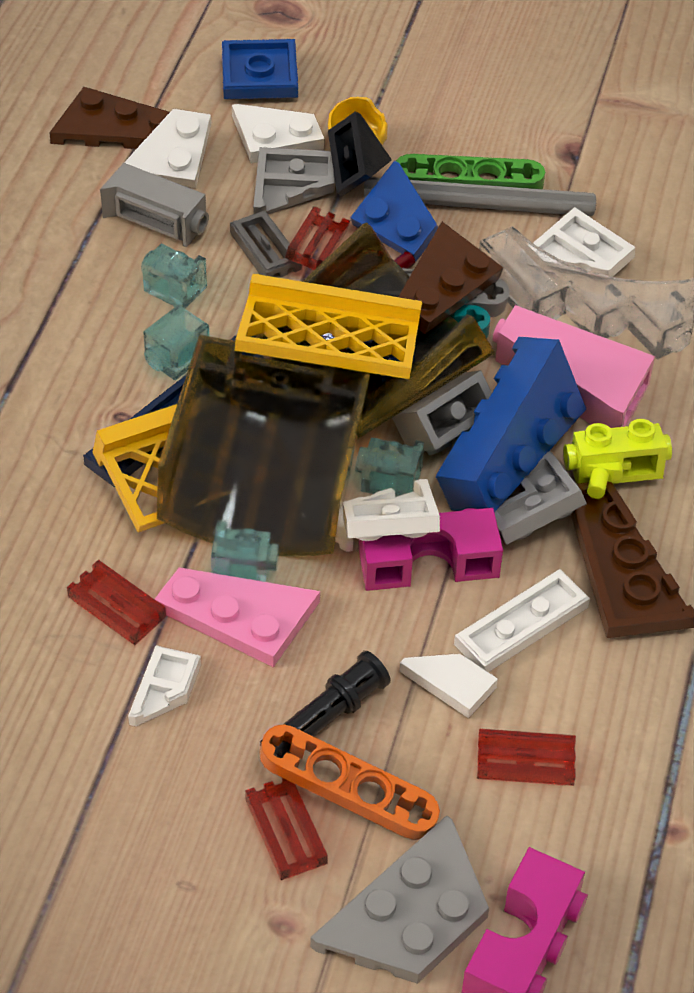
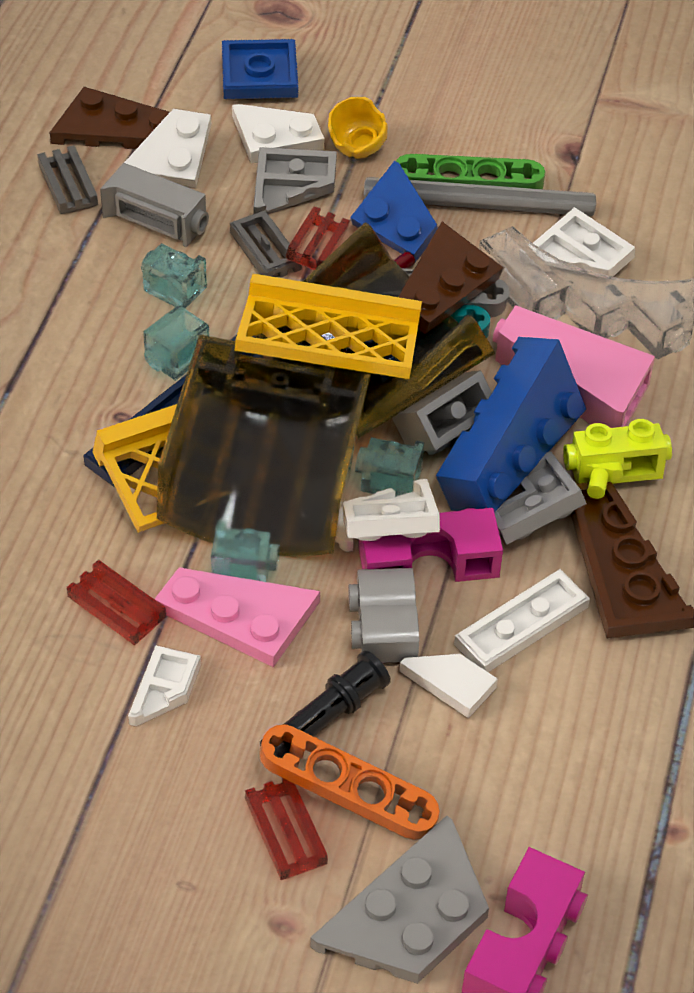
black slope [328,111,392,196] -> none
clear red tile [477,729,576,786] -> none
none -> flat silver tile [37,145,98,214]
none -> light grey brick [348,568,419,663]

